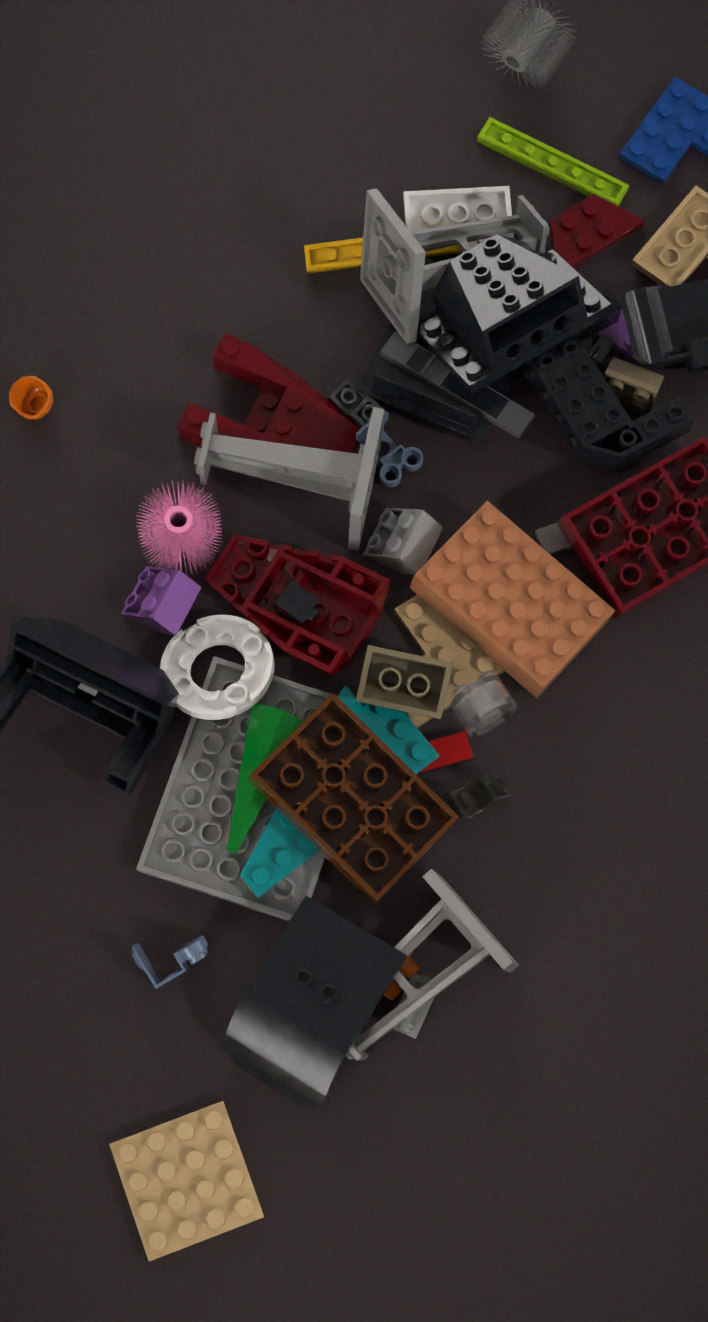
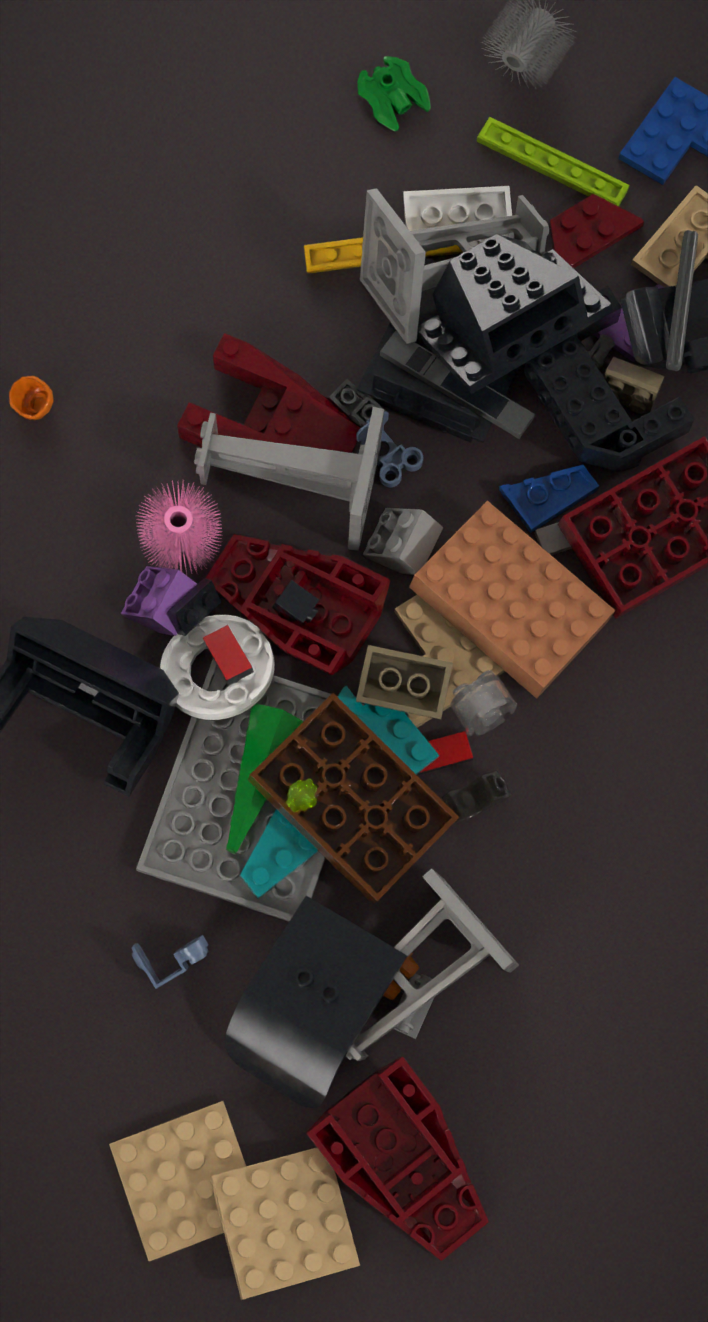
none -> black plate [168,578,221,636]
none -> red tile [203,625,254,685]
none -> tan plate [210,1148,360,1300]
none -> clear neon green plant [286,779,317,812]
none -> dark red wedge [306,1056,489,1261]
none -> green piece [357,56,431,131]
none -> blue wing [499,465,599,533]
none -> dark grey axle [666,230,698,371]

